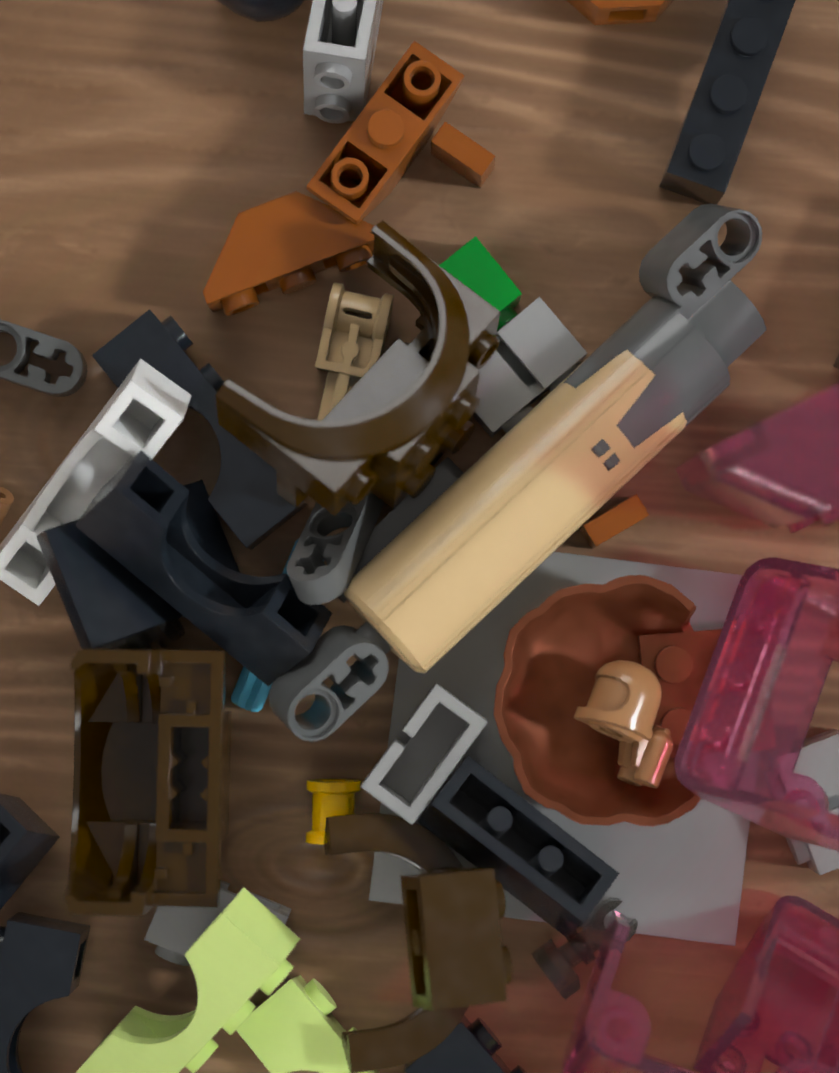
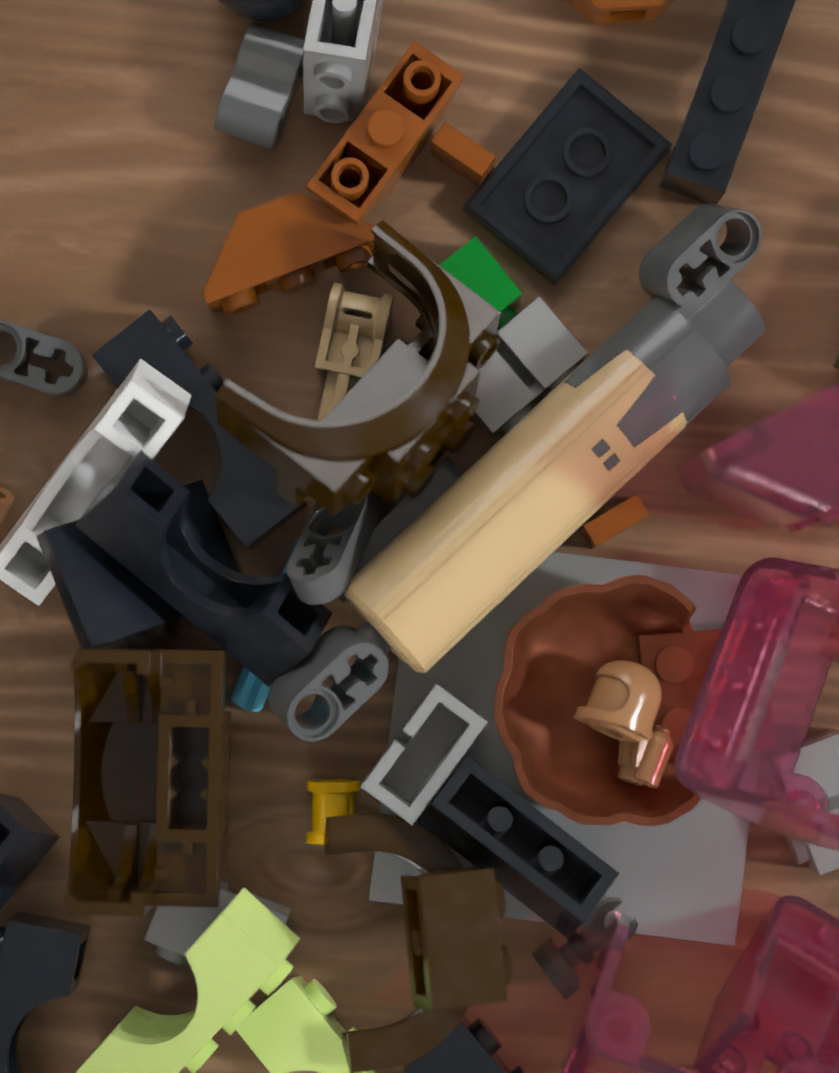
none -> dark grey axle [214,22,305,150]
none -> black tile [463,68,673,287]

